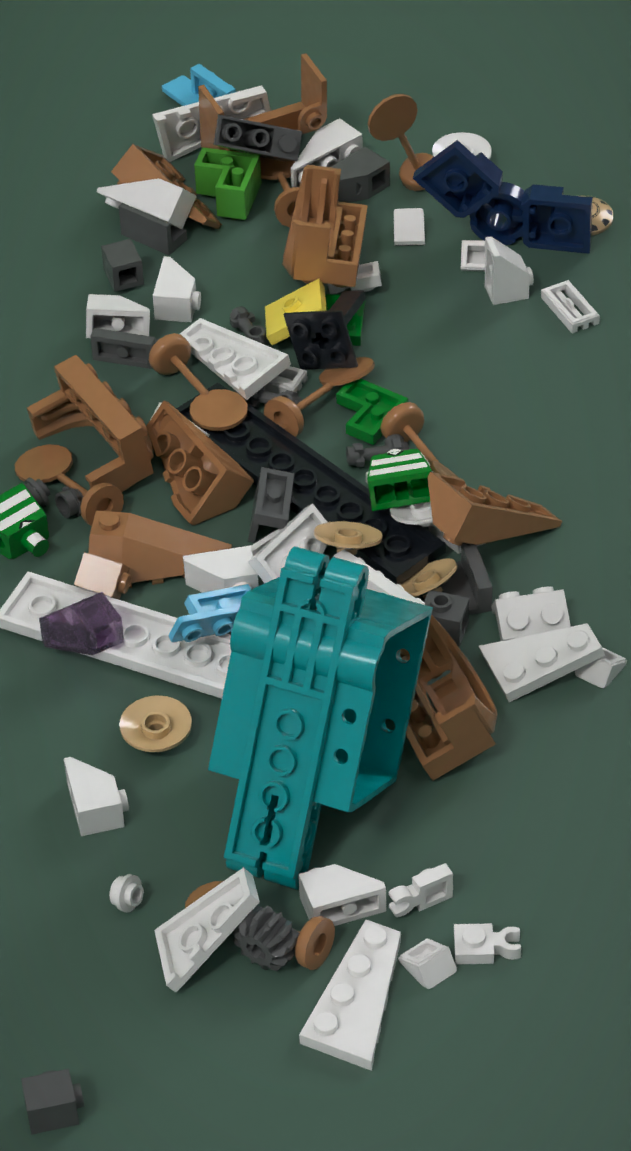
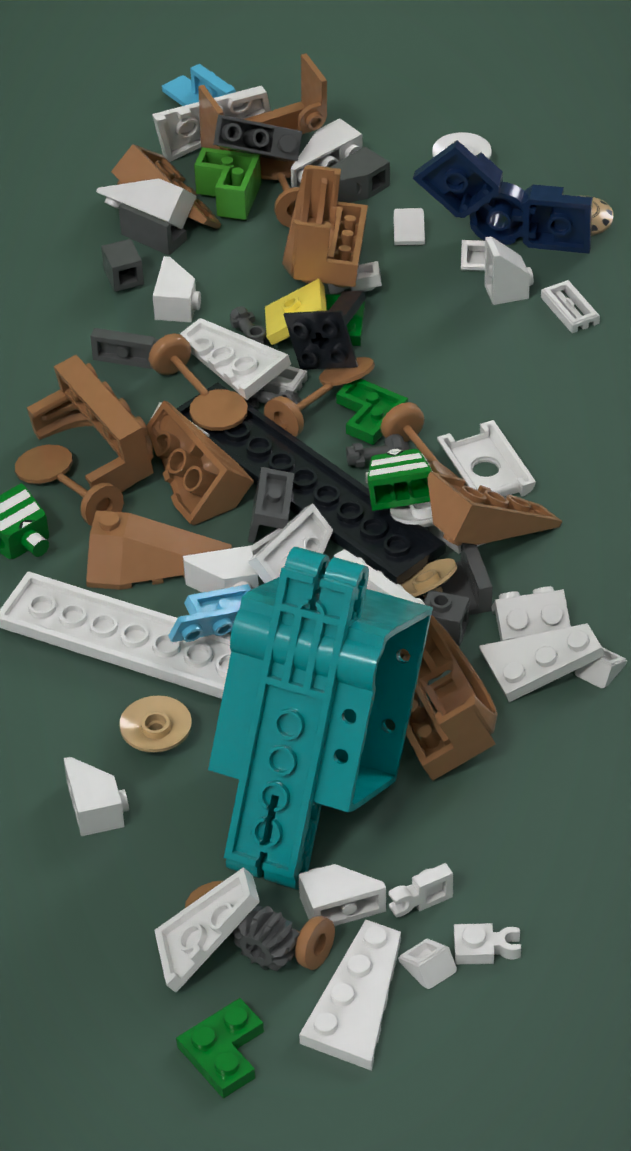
dark grey brick [21,1069,84,1135] -> none
dark grey plate [24,477,50,507] -> none
clear purple slope [39,592,124,655] -> none
dark grey plate [55,486,83,518] -> none
brick [74,552,131,600] -> none
white slope [86,294,150,338] -> none
white plate [109,874,144,913] -> none
tan dish [314,521,383,555] -> none
medium nougat piece [367,94,434,191] -> none
none -> green plate [176,998,264,1099]
none -> white piece [437,420,536,497]

